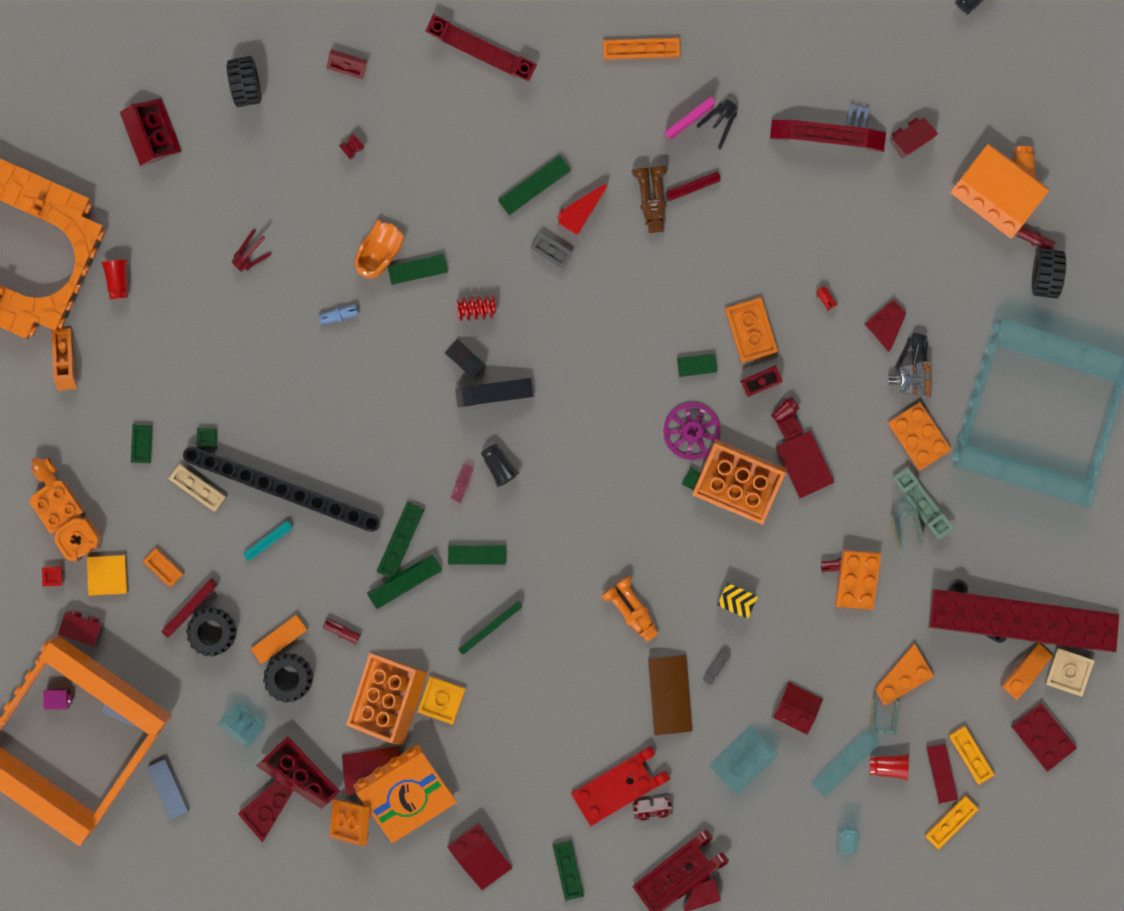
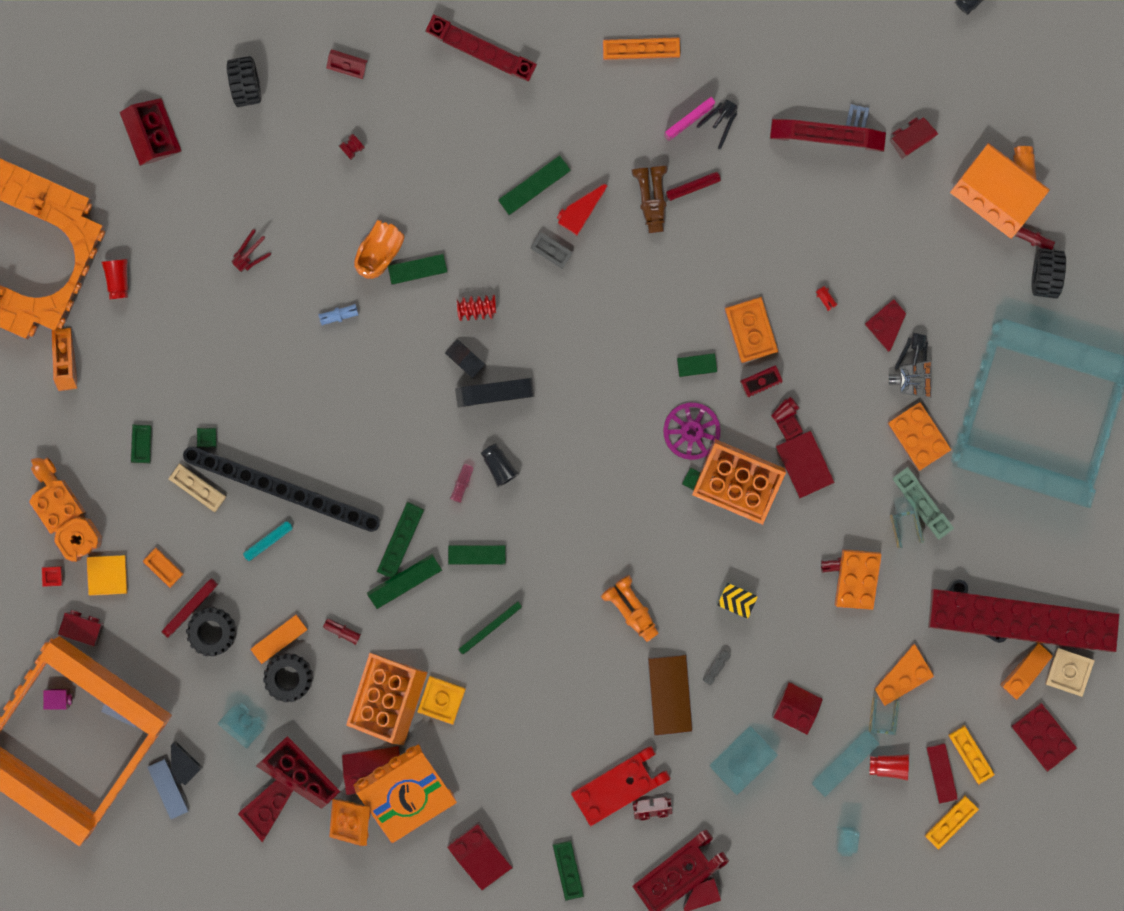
none -> black slope [171,741,203,785]

